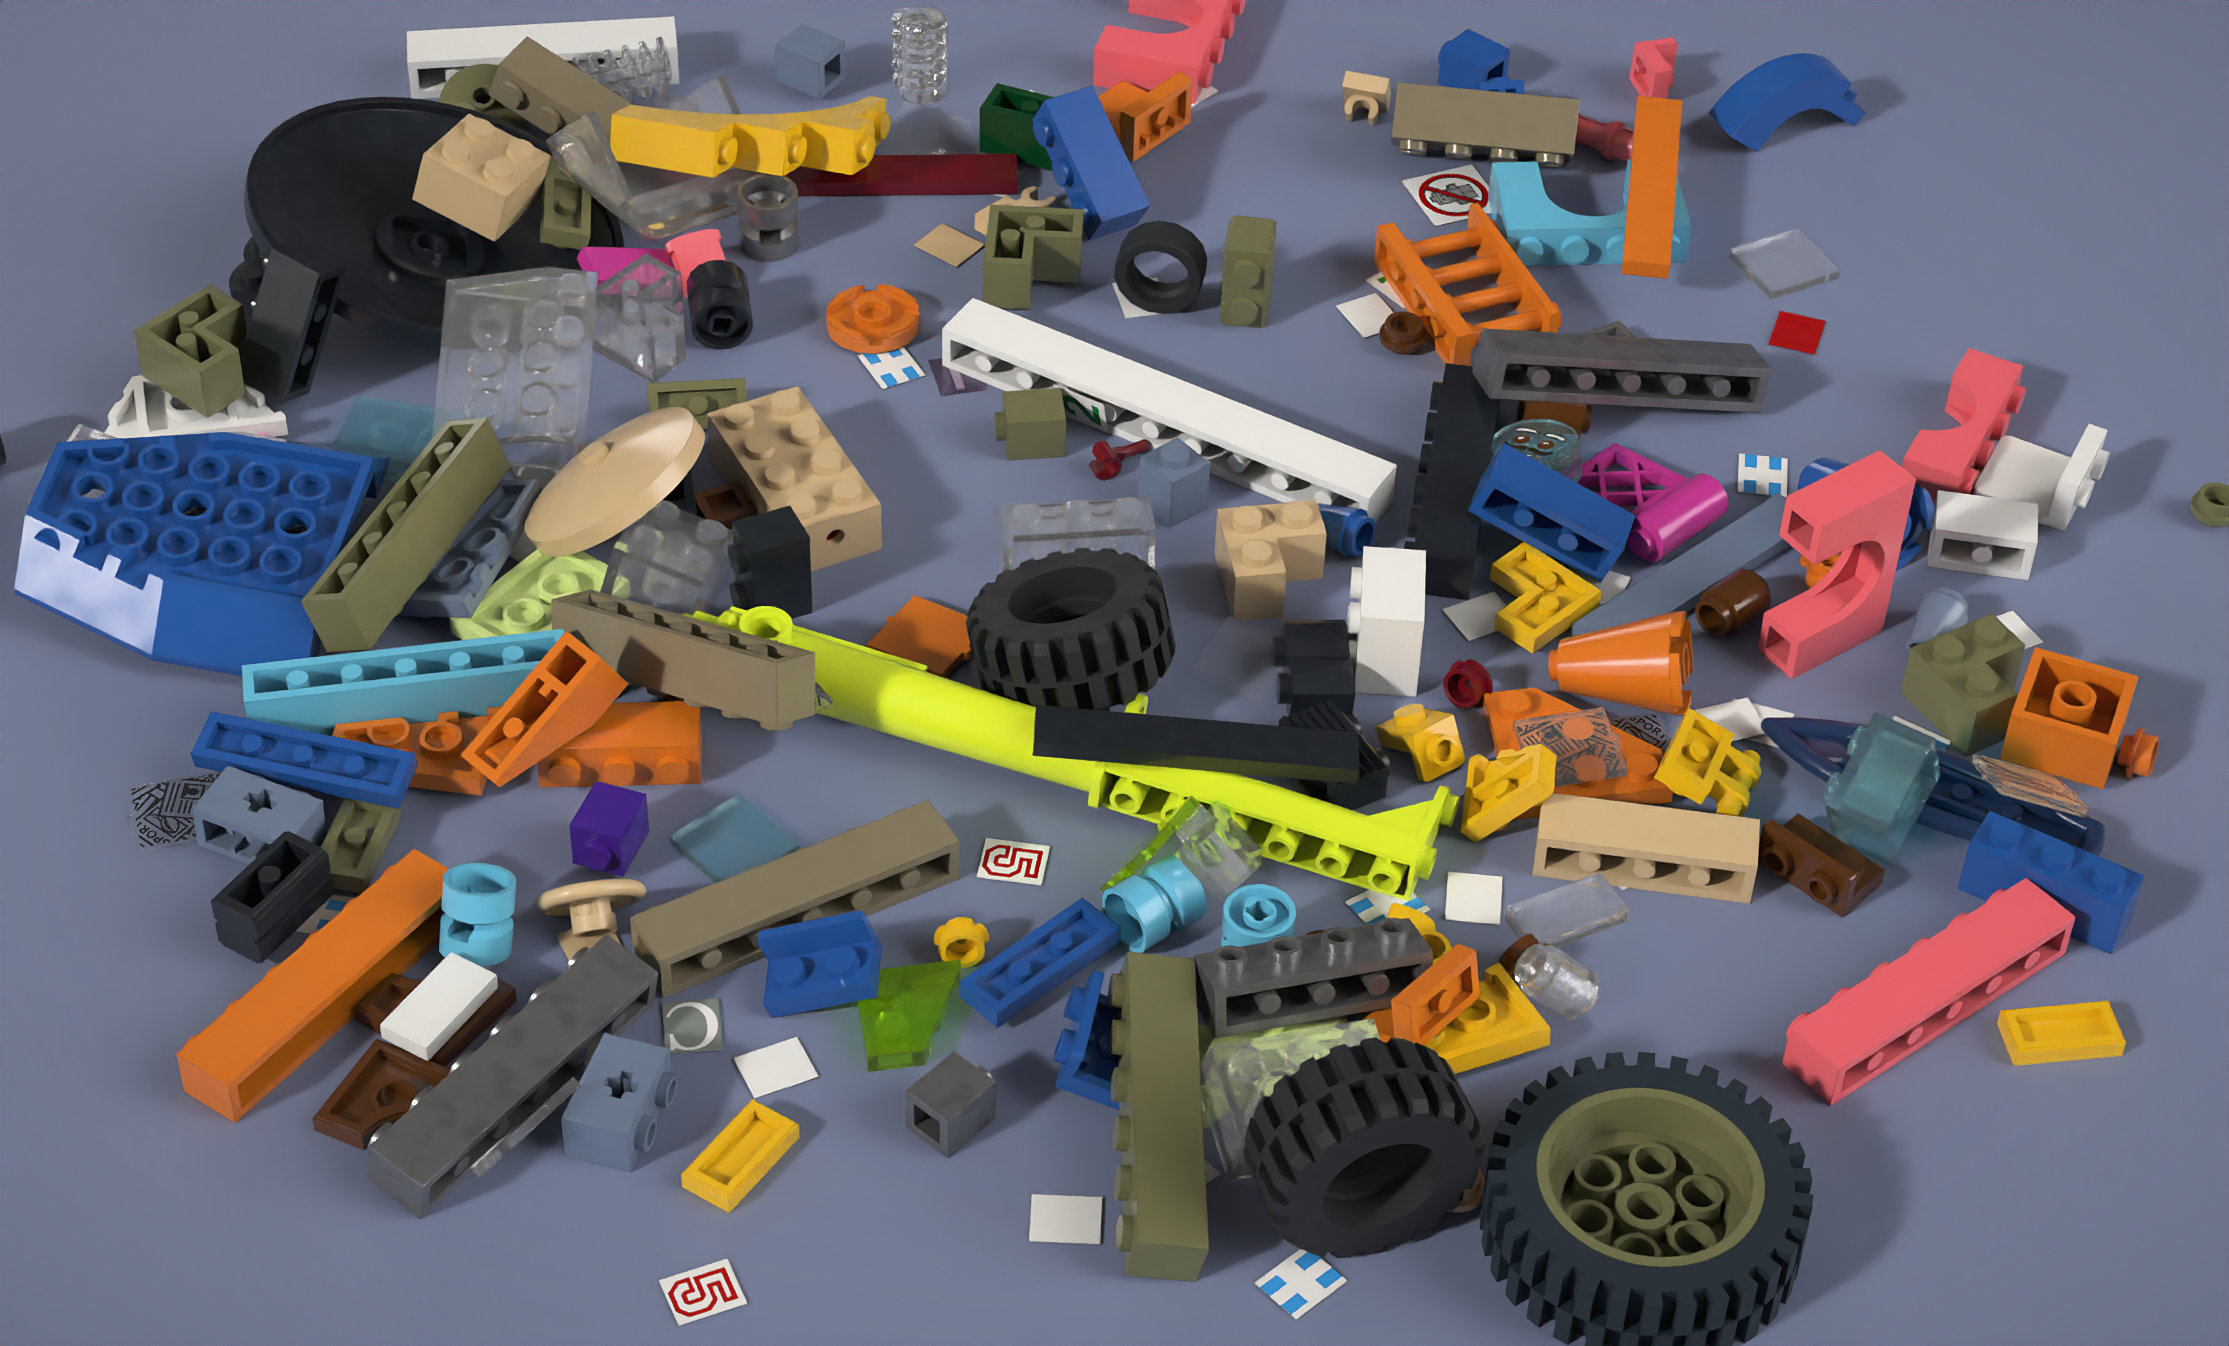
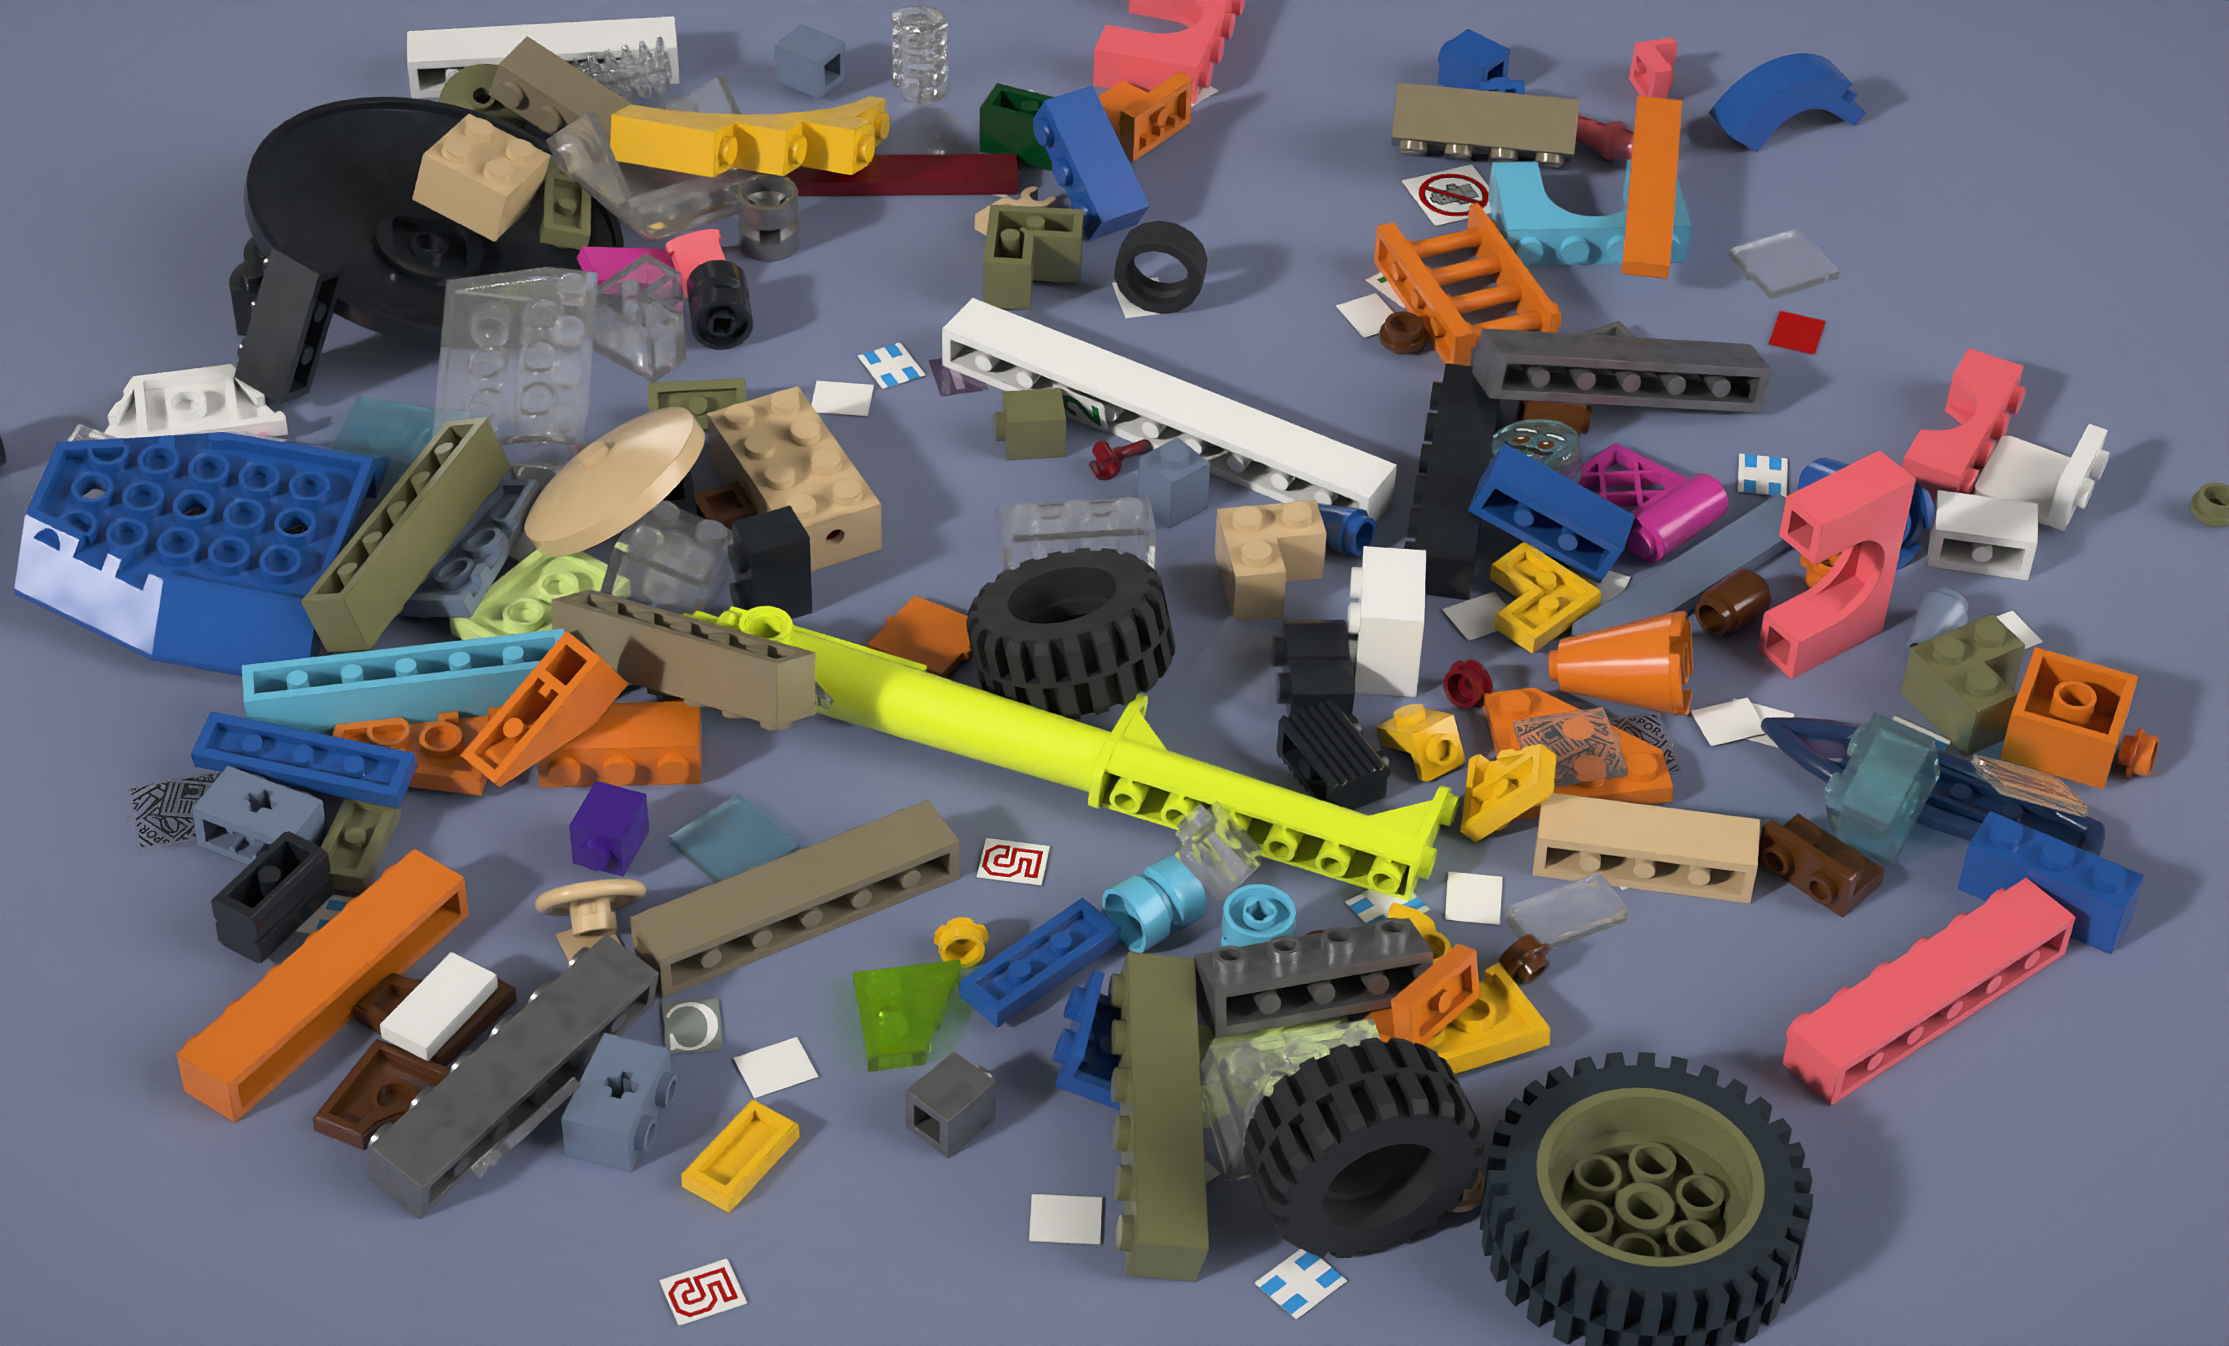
olive brick [134,284,247,418] -> none
medium azure wheel [439,863,516,967] -> none
blue bracket [757,910,882,1018] -> none
orange tile [826,284,921,354] -> none
tan sticker [913,223,985,267] -> none
black tile [1032,705,1360,784] -> none
clear neon green piece [1100,795,1199,893] -> none
olive brick [1219,215,1276,329] -> none
tan tile [1342,71,1391,126] -> none
clear brick [1515,944,1599,1020] -> none
yellow plate [1654,708,1761,816] -> none
yellow tile [1997,1001,2126,1066] -> none
none -> white sticker [811,381,874,416]

